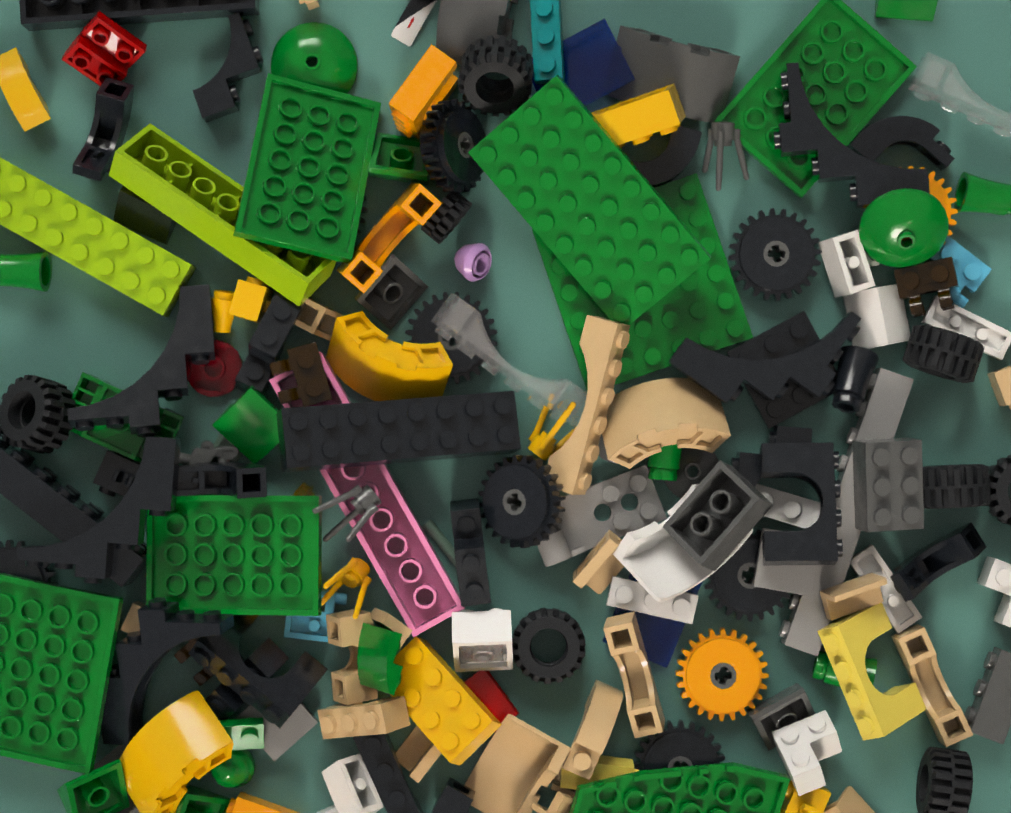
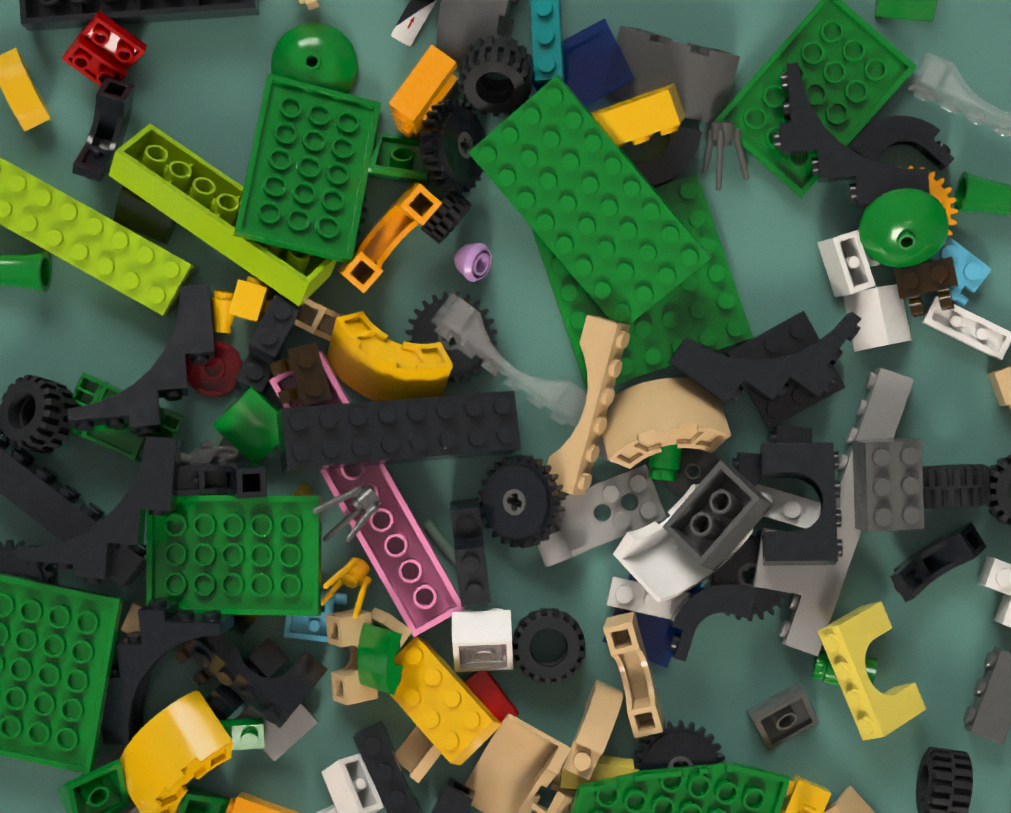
black brick [93,450,140,497] -> none
black arch [192,12,264,123] -> none
green hat [210,749,256,788] -> none
tan arch [317,696,410,739] -> none
dark grey slope [354,254,429,330] -> none
yellow plant [527,393,577,461] -> none
tan panel [573,530,624,594] -> none
light orange gear [675,627,769,721] -> none
black gear [728,208,822,301] -> none
white brick [772,710,842,796] -> none
tan panel [819,573,888,621] -> none
black plant [832,345,879,413] -> none
white plate [850,544,922,634] -> none
tan arch [891,624,973,747] -> none
black tyre [902,325,985,383] -> none
none -> black arch [669,582,757,662]

